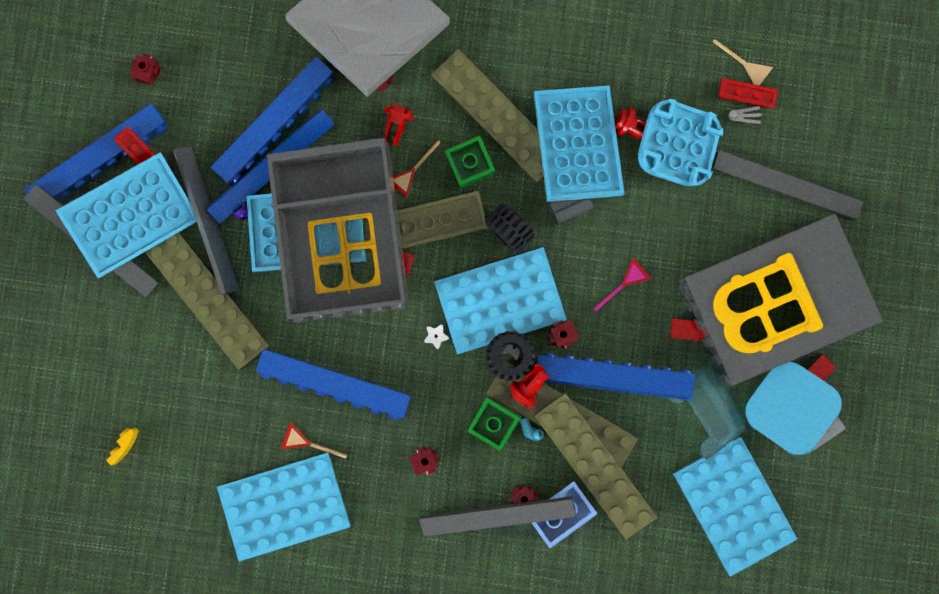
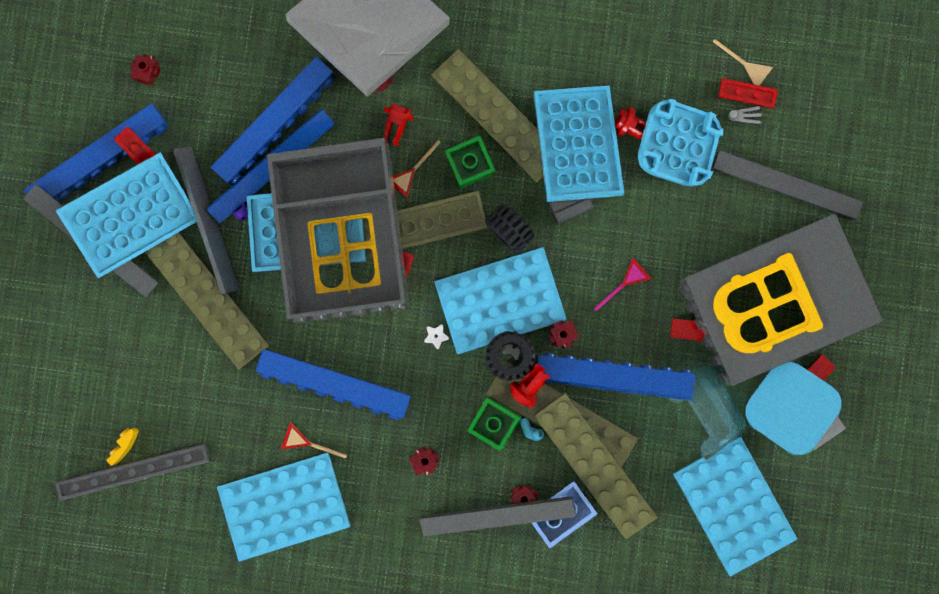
none -> dark grey tile [55,443,211,501]

